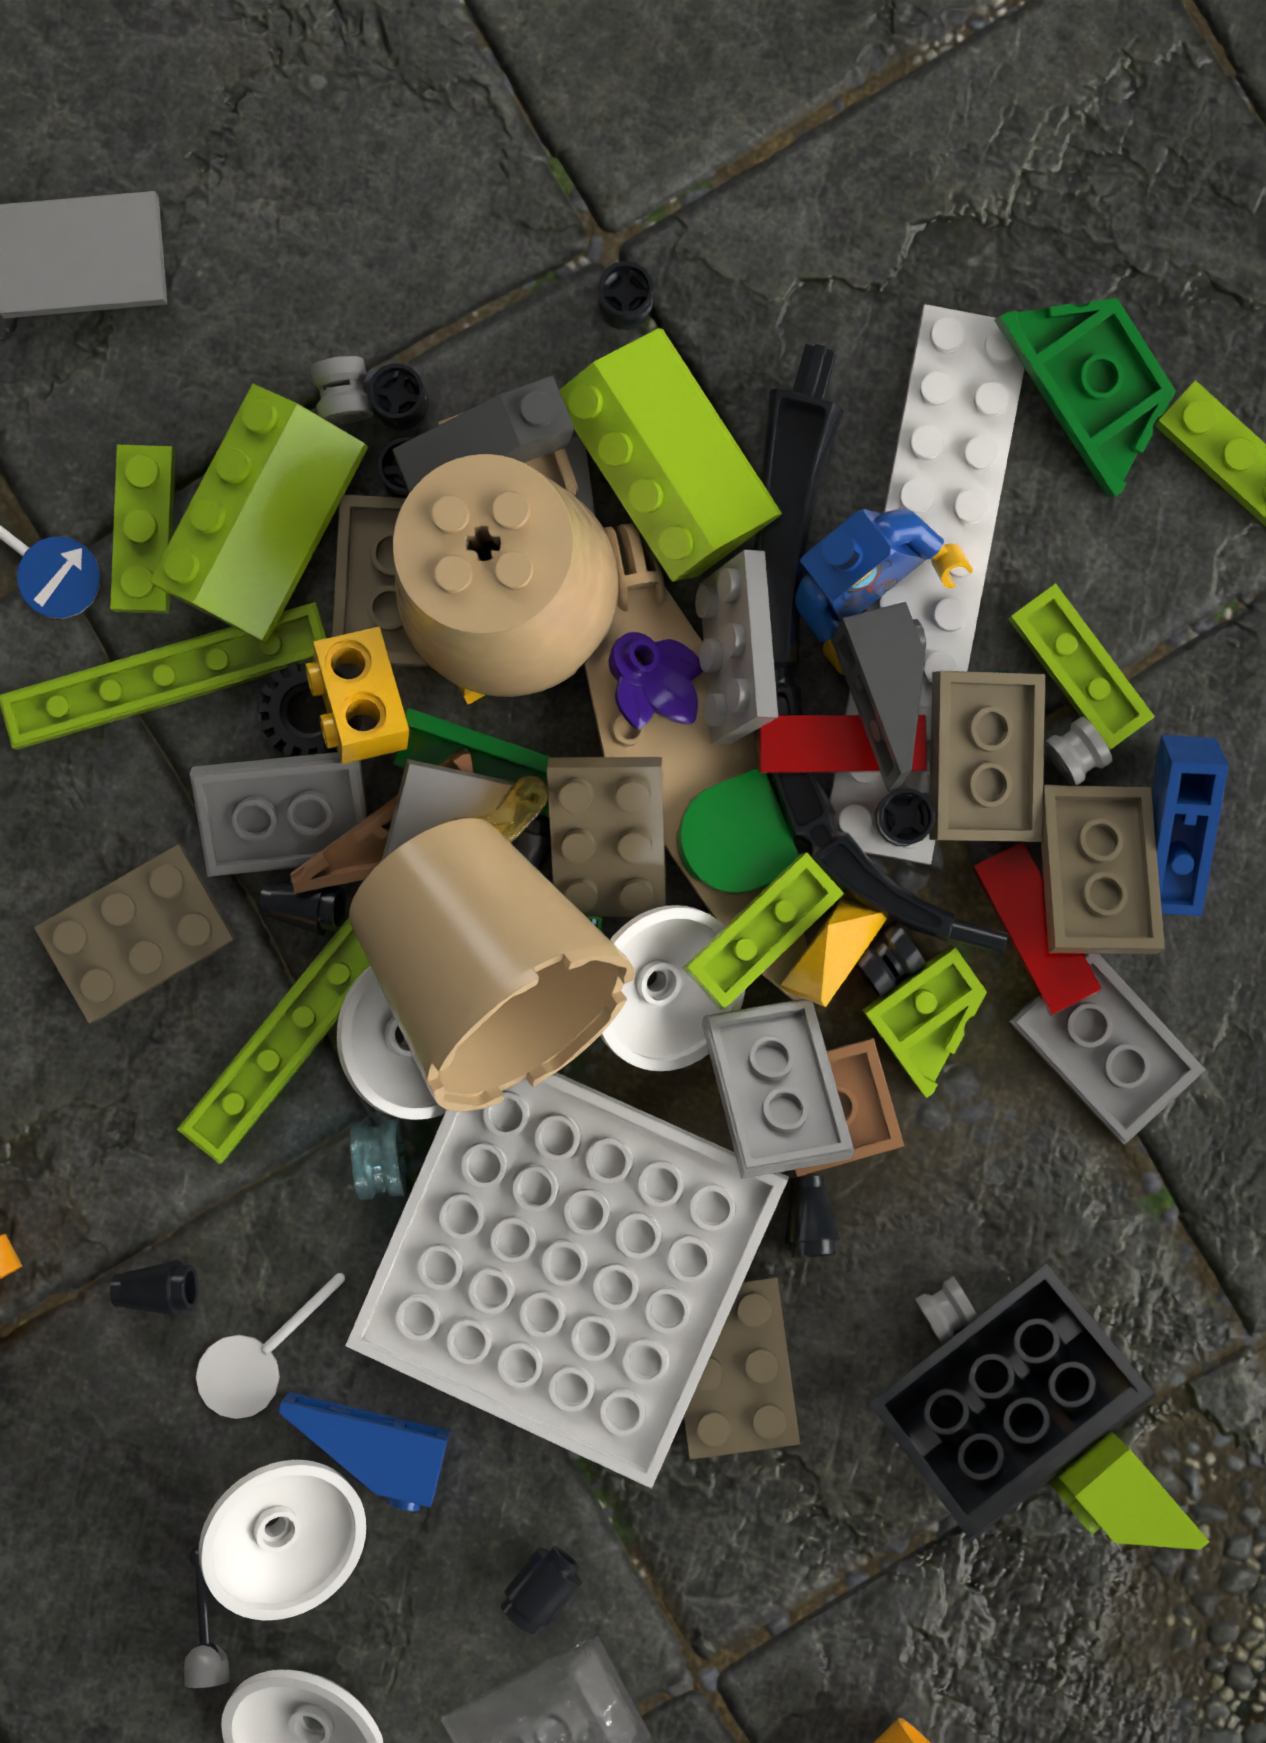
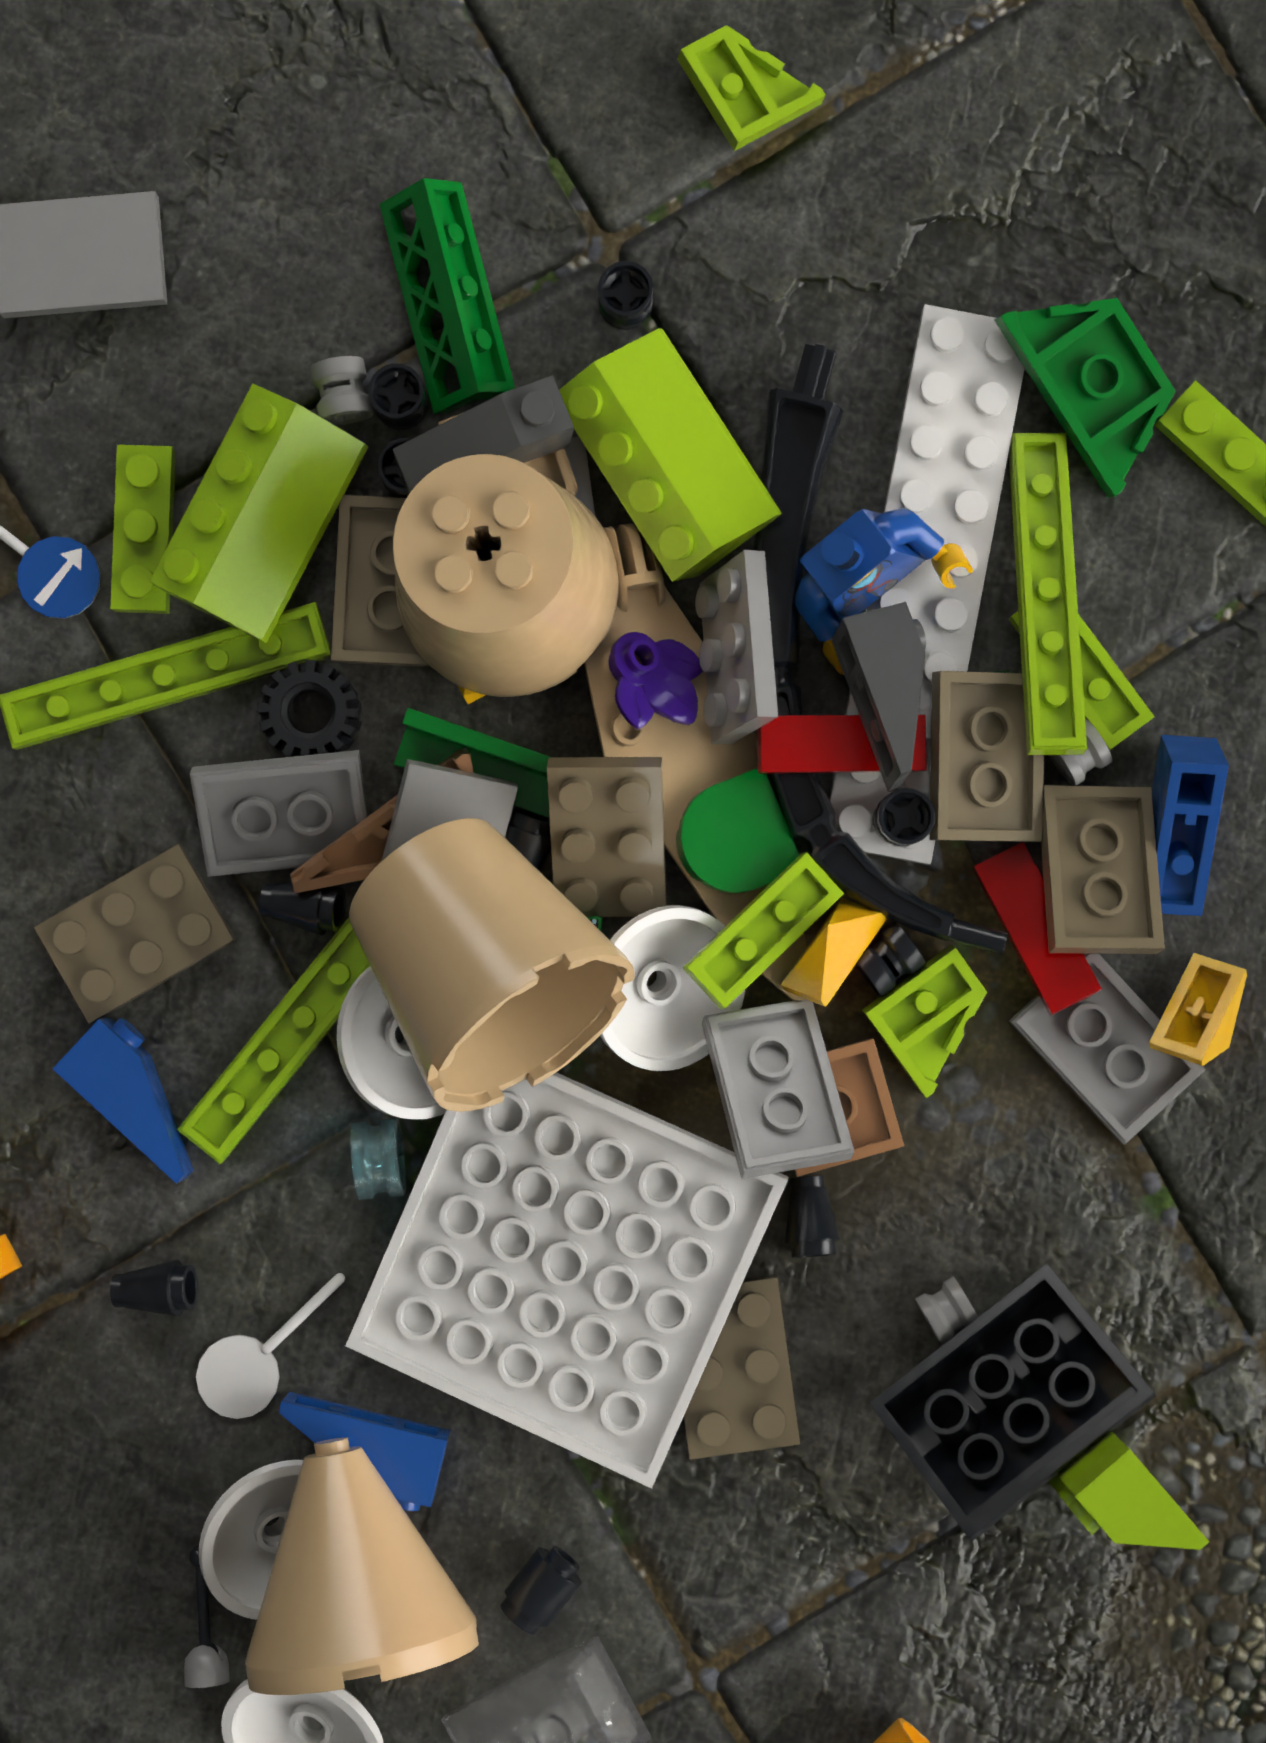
yellow brick [305,626,409,765] -> none
clear yellow arm [450,776,548,842] -> none
none -> blue slope [53,1018,194,1184]
none -> tan cone [245,1437,479,1695]
none -> green fence [379,178,515,414]
none -> lime wing [677,25,826,151]
none -> lime tile [1009,433,1087,755]
none -> yellow slope [1149,953,1247,1066]

